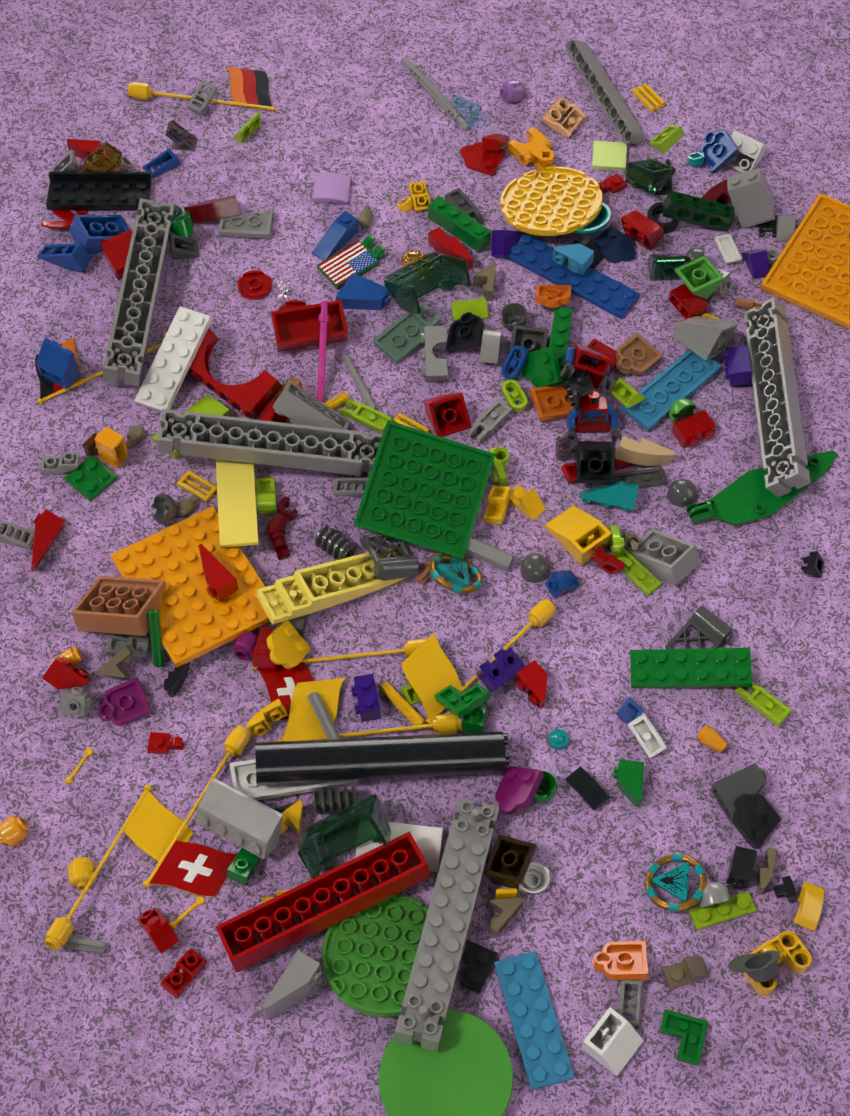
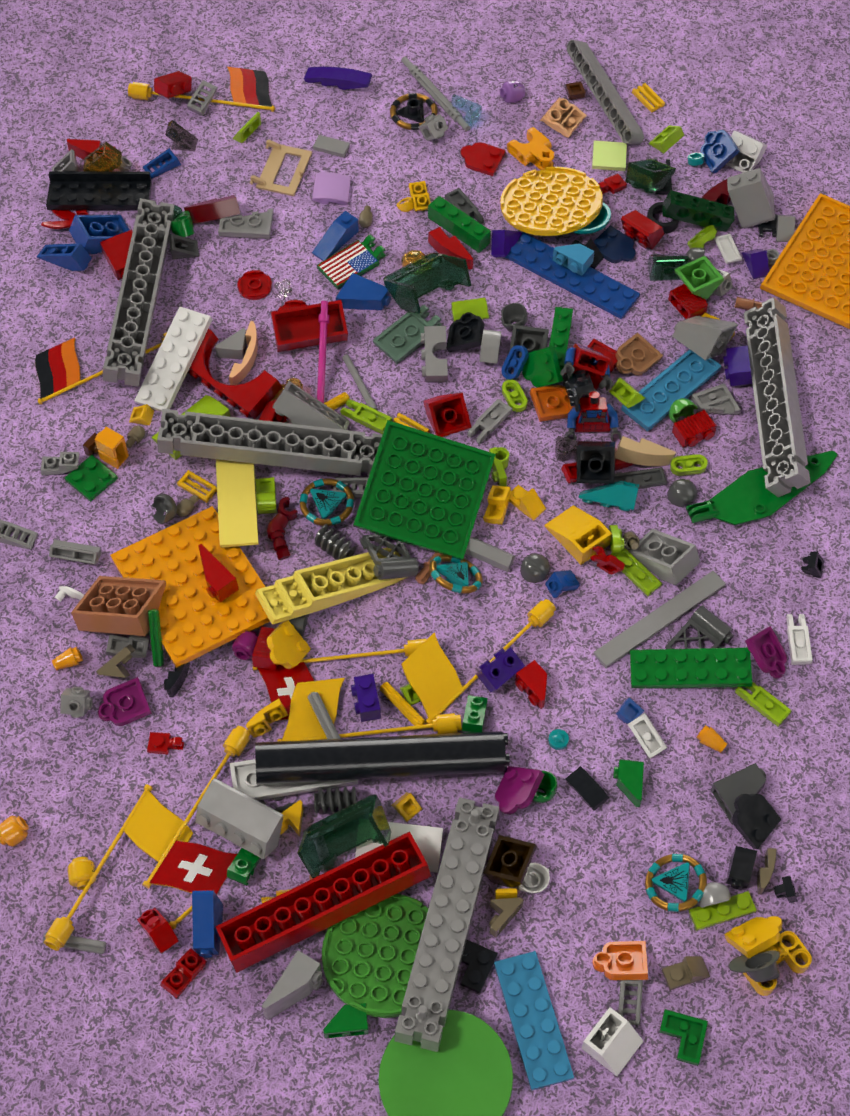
red slope [31,509,65,571] -> none
blue slope [36,338,81,390] -> none
red slope [42,656,91,690] -> none
yellow hinge [65,748,93,784] -> none
green plate [434,683,491,719] -> none
dark tan slope [473,264,496,301] -> none
red slope [482,133,509,152] -> none
orange plate [535,285,572,308] -> none
yellow slope [793,881,824,931] -> none
none -> light grey piece [49,539,102,564]
none -> white bar [54,586,84,602]
none -> yellow slope [129,404,154,426]
none -> red brick [154,71,192,99]
none -> blue slope [192,890,224,958]
none -> light grey slope [215,328,246,360]
none -> light nougat slope [229,321,258,385]
none -> tan piece [250,139,312,196]
none -> piece [299,478,355,526]
none -> dark purple slope [304,66,372,90]
none -> light grey tile [313,135,350,158]
none -> green slope [323,1003,368,1039]
none -> black piece [390,93,438,130]
none -> yellow slope [391,792,422,822]
none -> light grey brick [418,114,448,141]
none -> reddish brown plate [565,81,586,100]
none -> light grey tile [593,571,726,668]
none -> lime plate [670,454,708,476]
none -> lime plate [687,225,717,249]
none -> light grey wing [691,383,741,415]
none -> yellow plate [724,916,783,958]
none -> magenta plate [745,626,787,679]
none -> white hinge [786,614,812,665]

